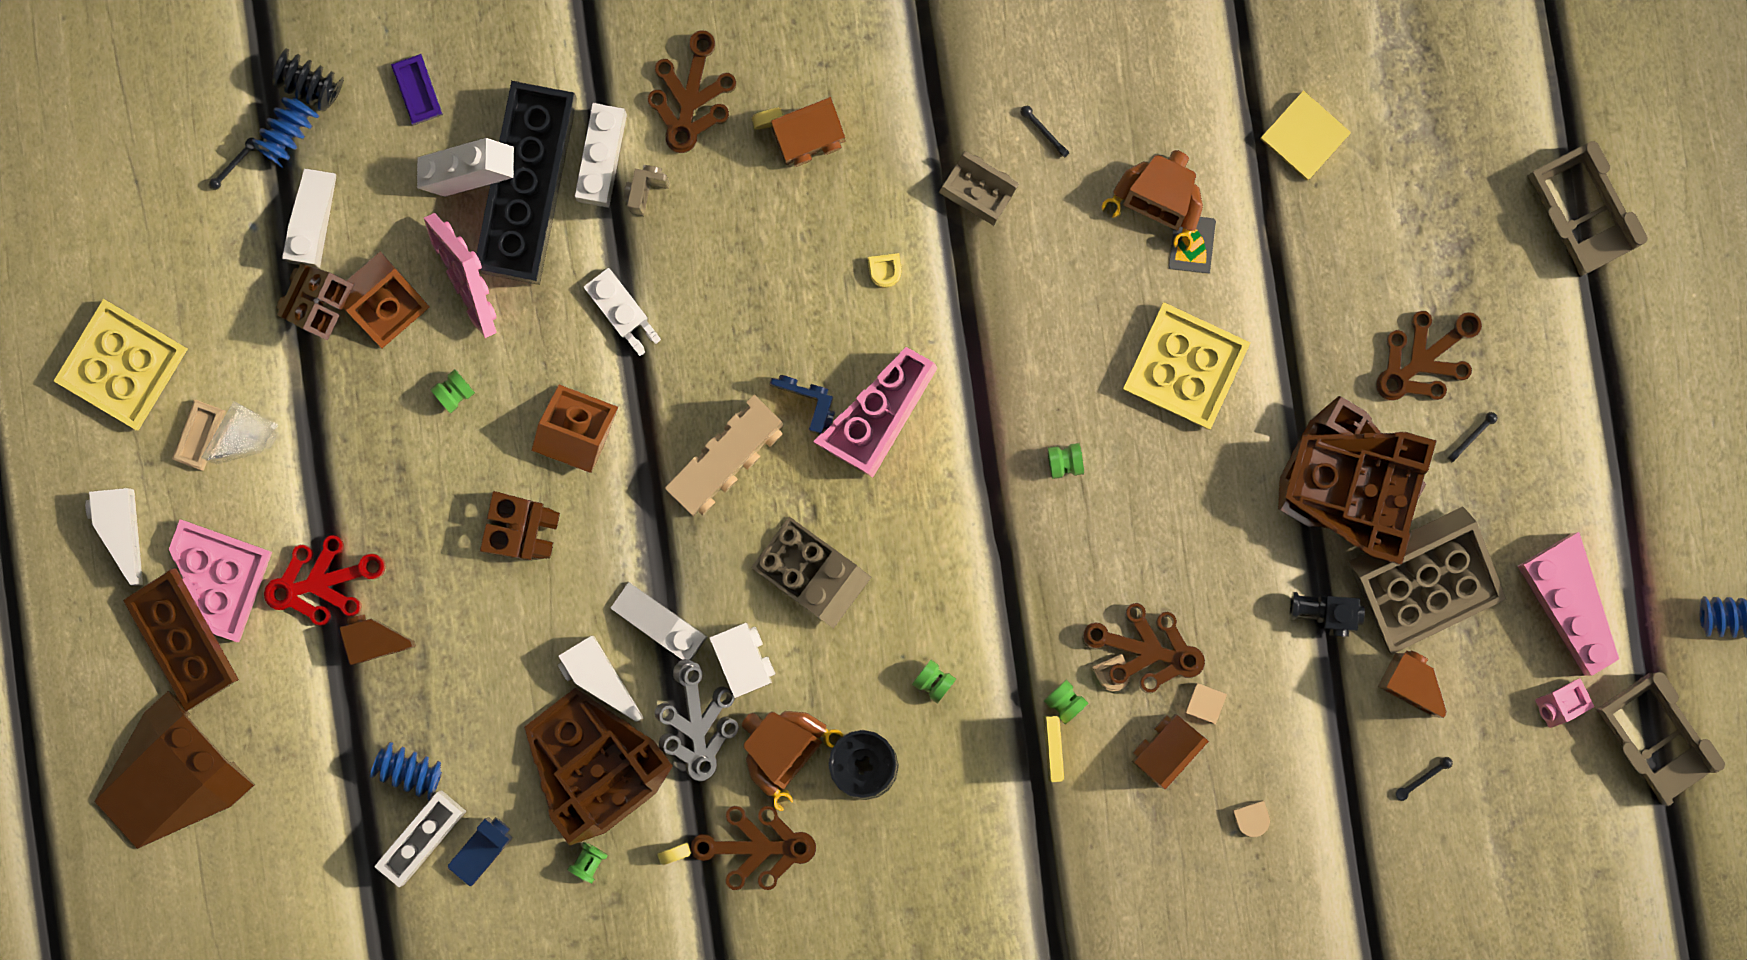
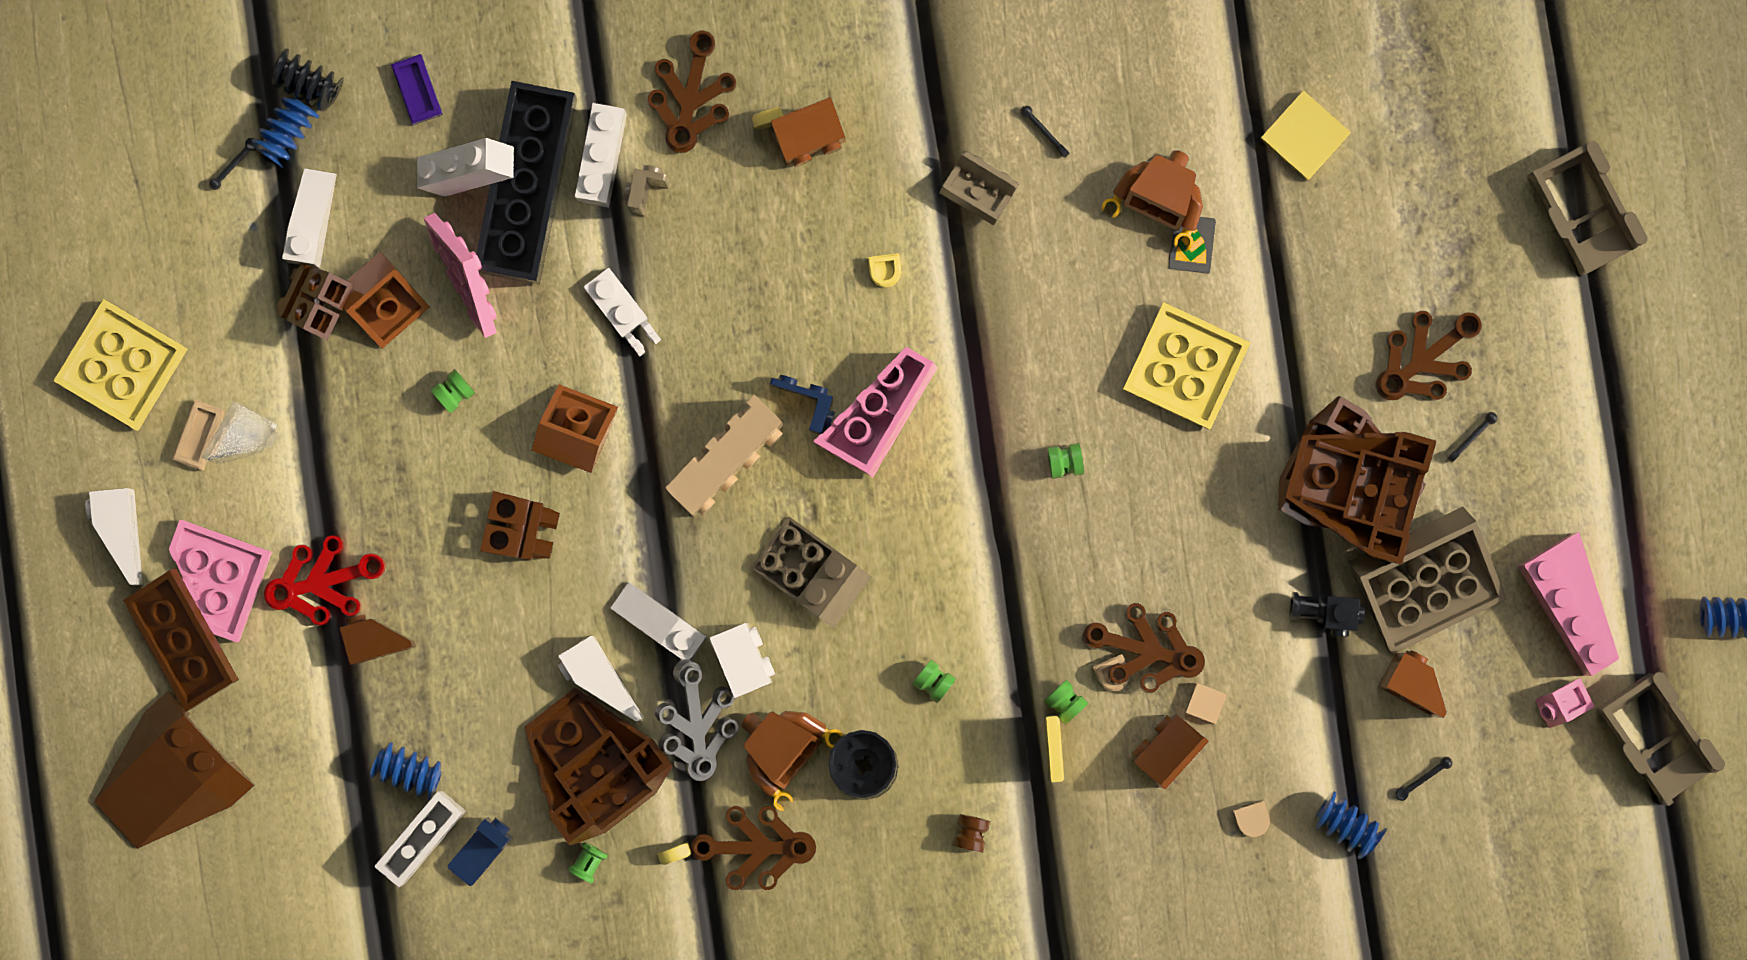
none -> reddish brown wheel [953,814,991,853]
none -> blue piece [1315,791,1387,859]

